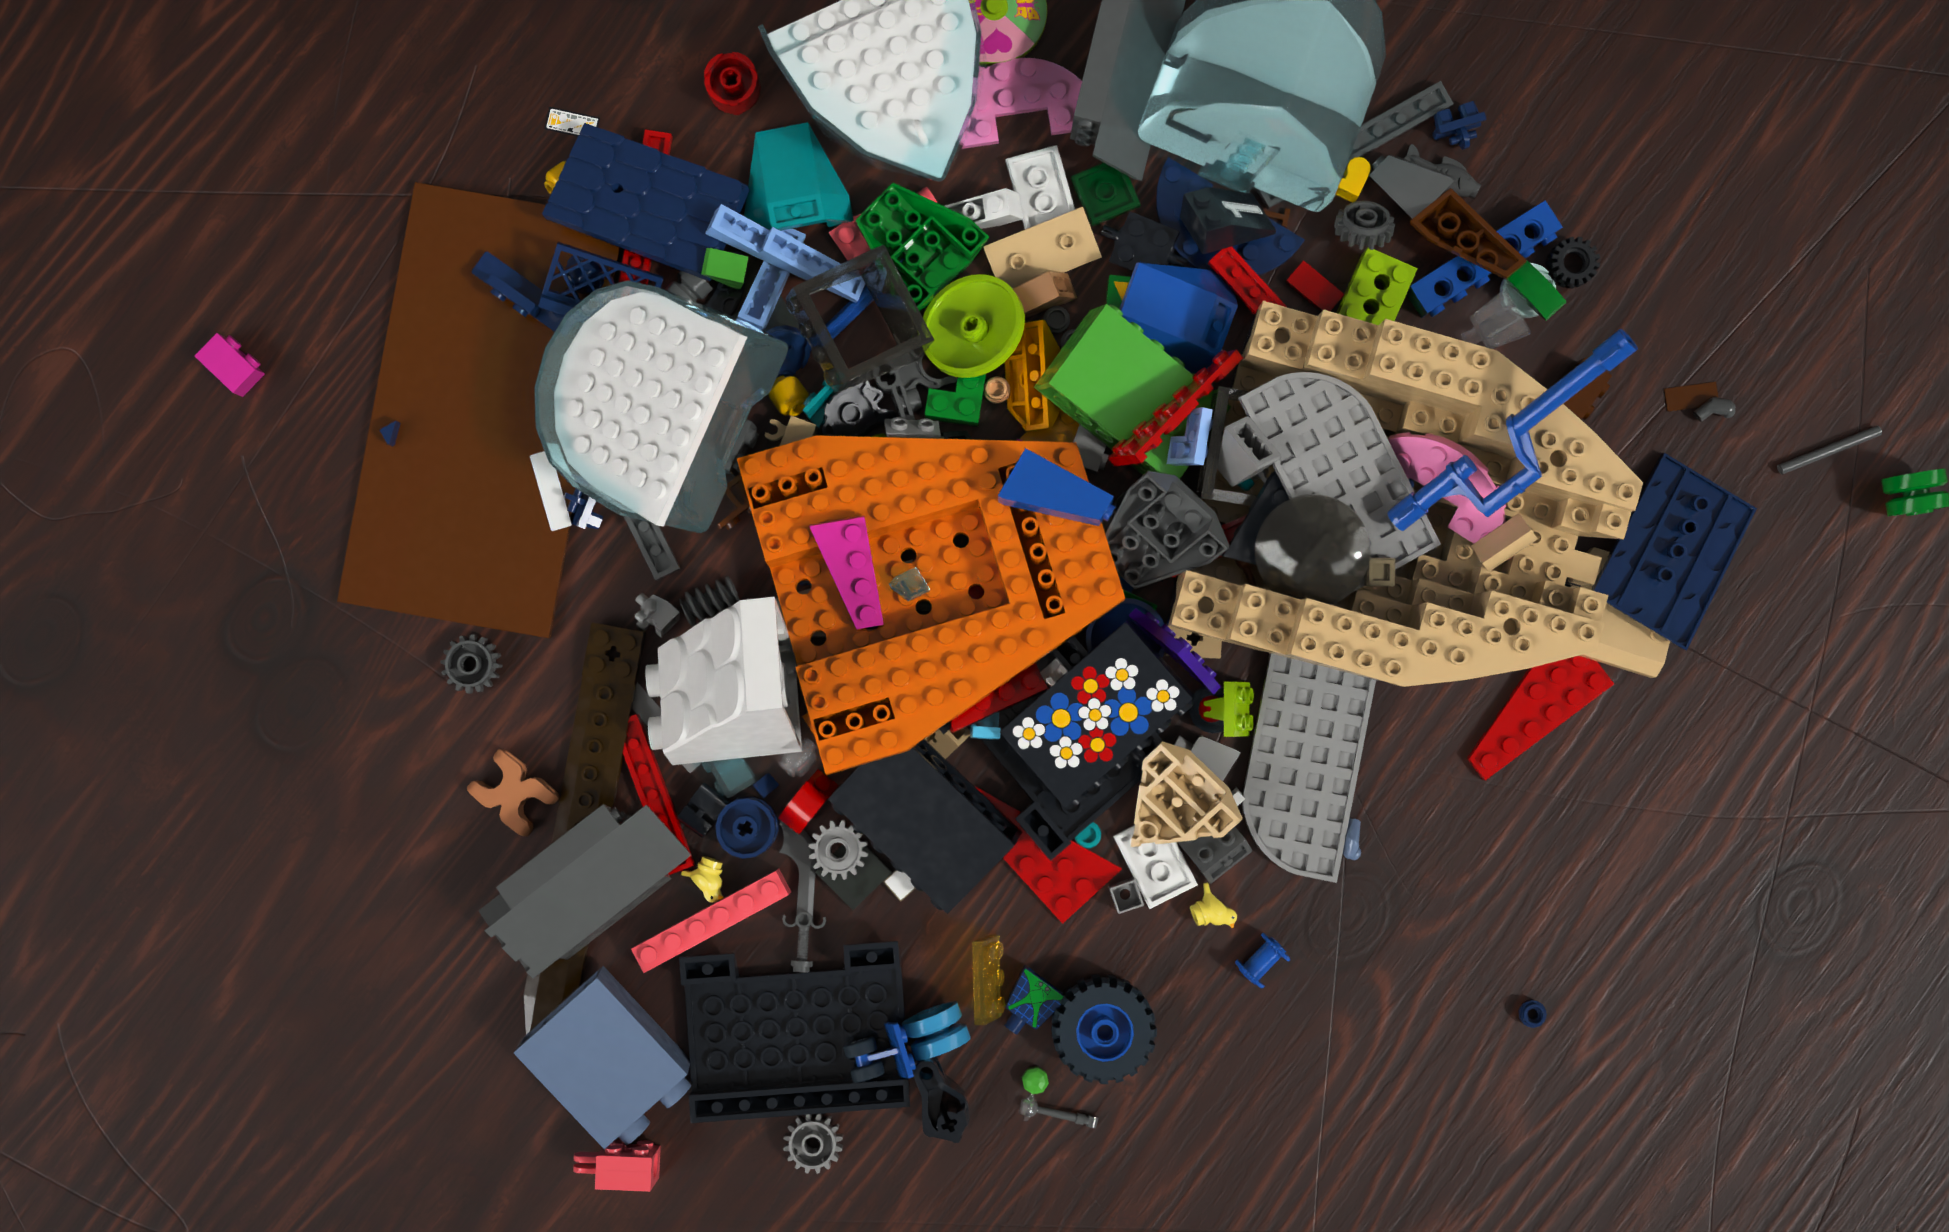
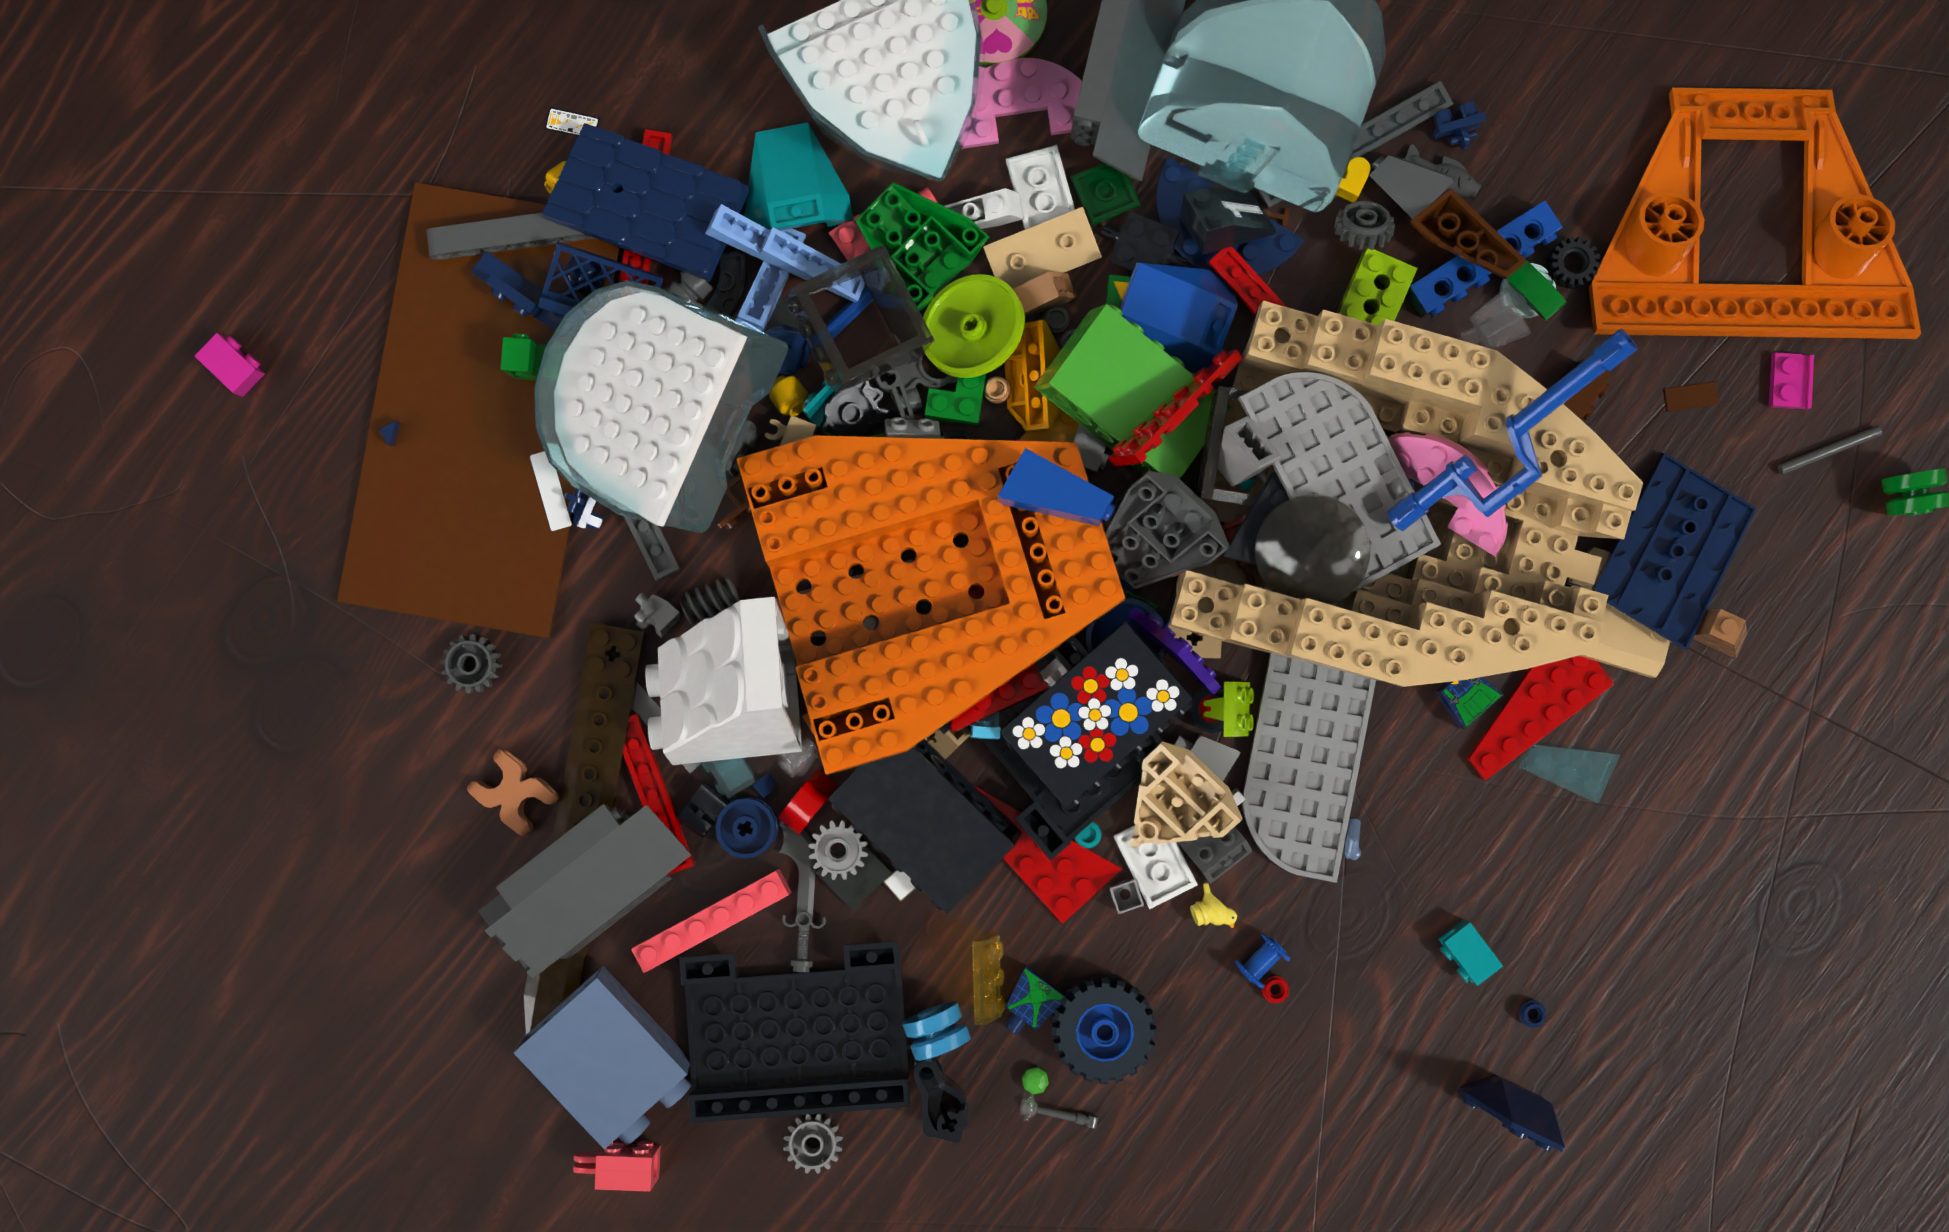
light yellow animal [681,856,724,903] -> none
bright green slope [701,248,748,289] -> none
red brick [704,52,761,115] -> none
dark pink wing [809,515,884,629] -> none
plate [843,1022,916,1083] -> none
clear light blue slope [889,567,930,601] -> none
light blue plate [1167,407,1213,466] -> none
red tile [1285,260,1344,312] -> none
dark tan tile [1364,558,1395,587] -> none
tan brick [1471,513,1538,572] -> none
dark grey arm [1693,397,1736,422] -> none
none -> dark grey beam [426,213,595,260]
none -> green brick [501,334,567,382]
none -> red plate [1261,975,1289,1003]
none -> torso [1436,677,1504,729]
none -> teal brick [1438,919,1503,986]
none -> dark blue wedge [1457,1074,1565,1152]
none -> clear light blue wing [1522,745,1620,804]
none -> orange wing [1589,88,1921,339]
none -> medium nougat slope [1693,609,1747,658]
none -> dark pink plate [1769,353,1814,410]

